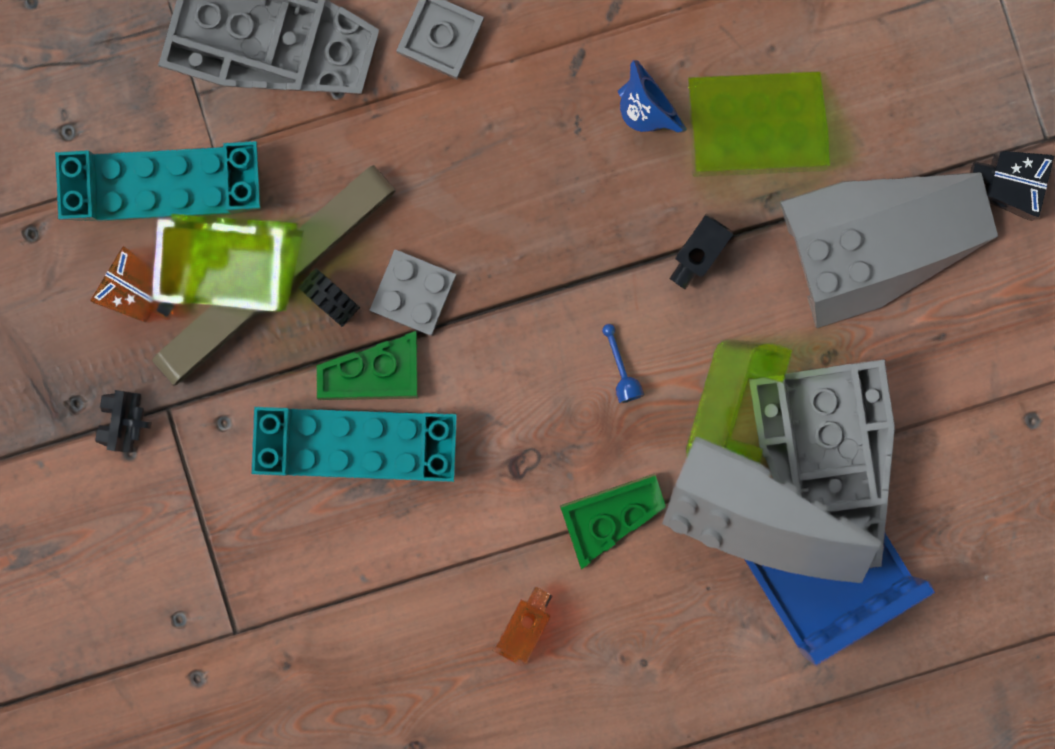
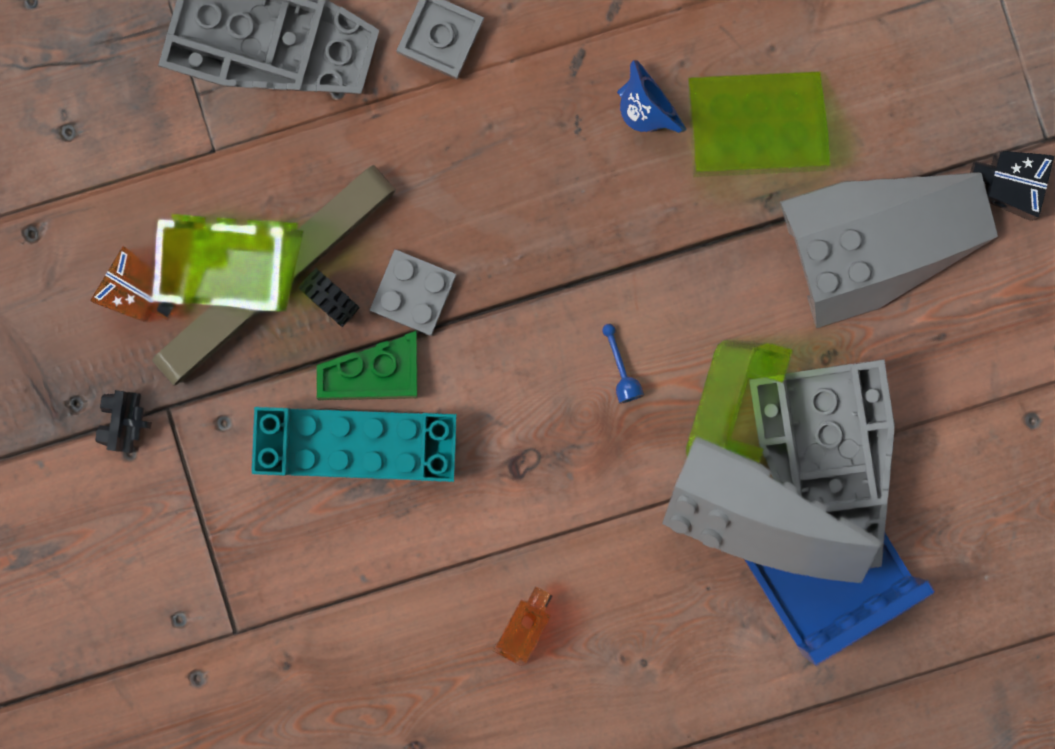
teal slope [55,141,261,222] -> none
green wing [560,473,666,570] -> none
black torso [669,213,734,290] -> none

